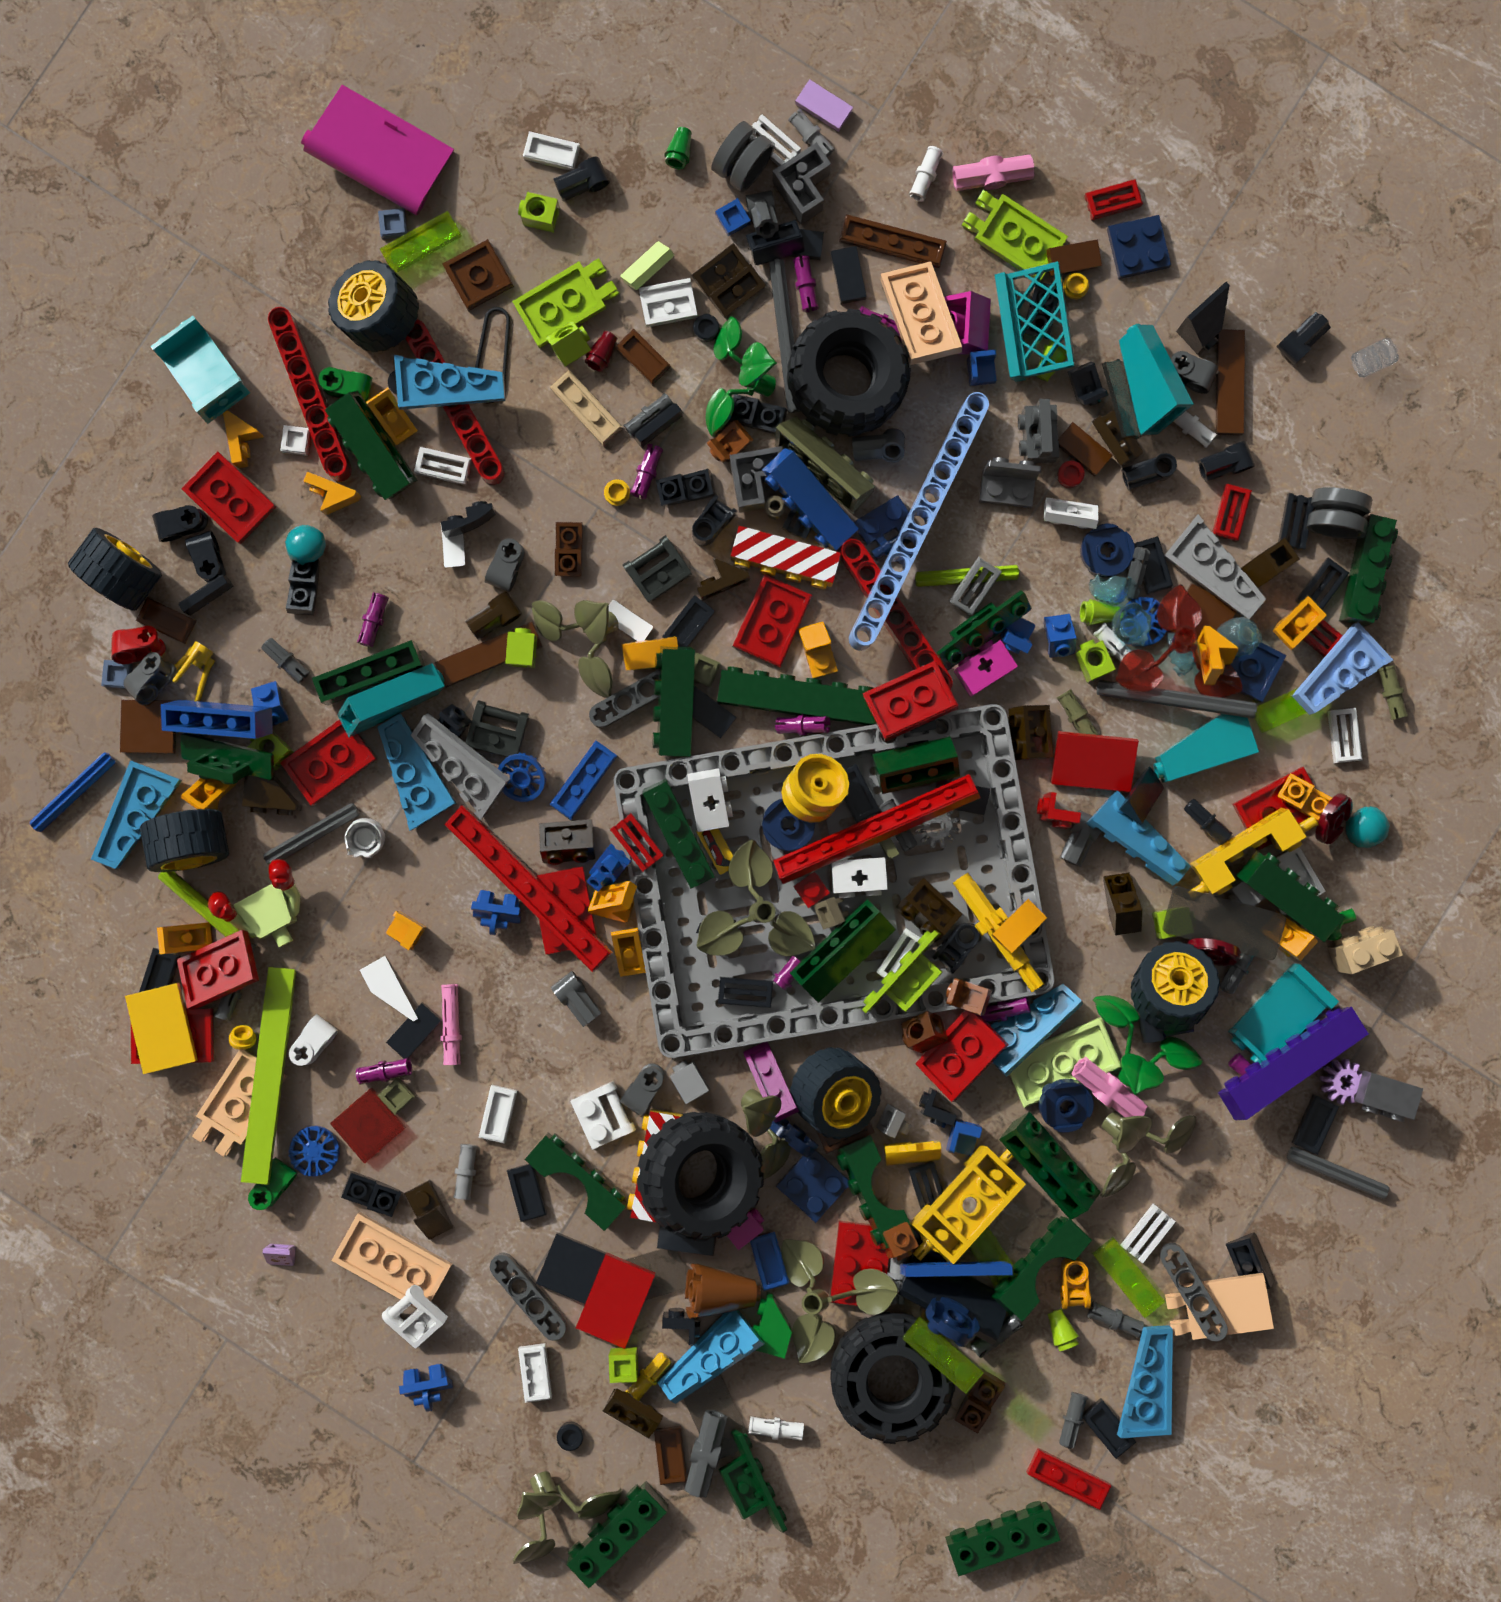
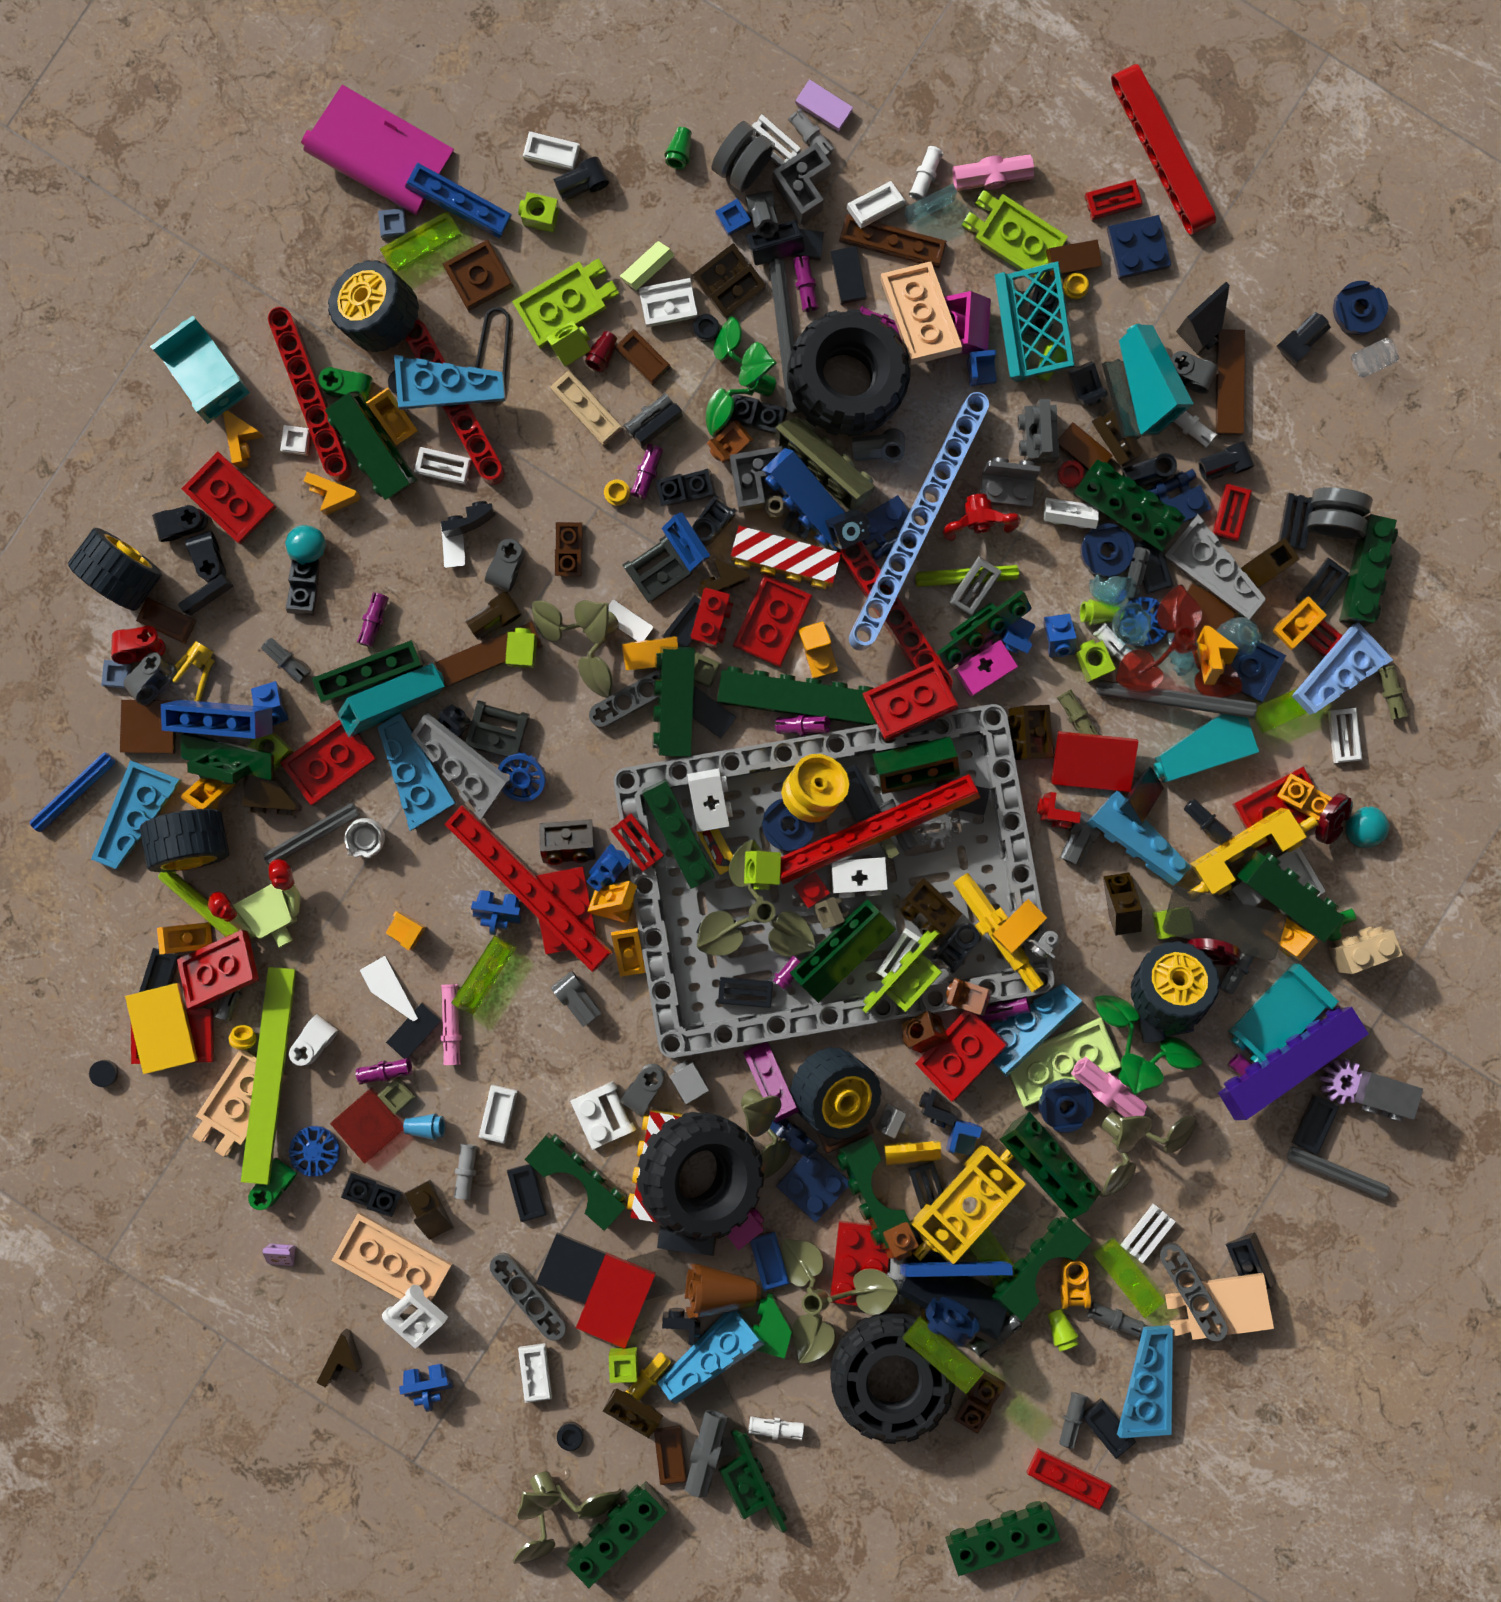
blue tile [550,740,617,820] -> none
none -> black tile [89,1060,118,1087]
none -> dark brown slope [316,1328,362,1388]
none -> dark azure cone [403,1113,445,1140]
none -> blue tile [405,162,512,239]
none -> clear neon green plate [451,935,516,1015]
none -> blue tile [661,512,710,572]
none -> red bracket [691,588,734,649]
none -> lime brick [744,851,781,890]
none -> black brick [825,509,870,549]
none -> white tile [847,181,905,229]
none -> clear light blue tile [904,184,957,224]
none -> red piece [942,494,1021,541]
none -> light grey hinge [1025,930,1059,959]
none -> dark green brick [1074,459,1186,551]
none -> red beam [1111,64,1216,235]
none -> dark blue plate [1146,469,1212,523]
none -> dark blue plate [1333,280,1388,335]

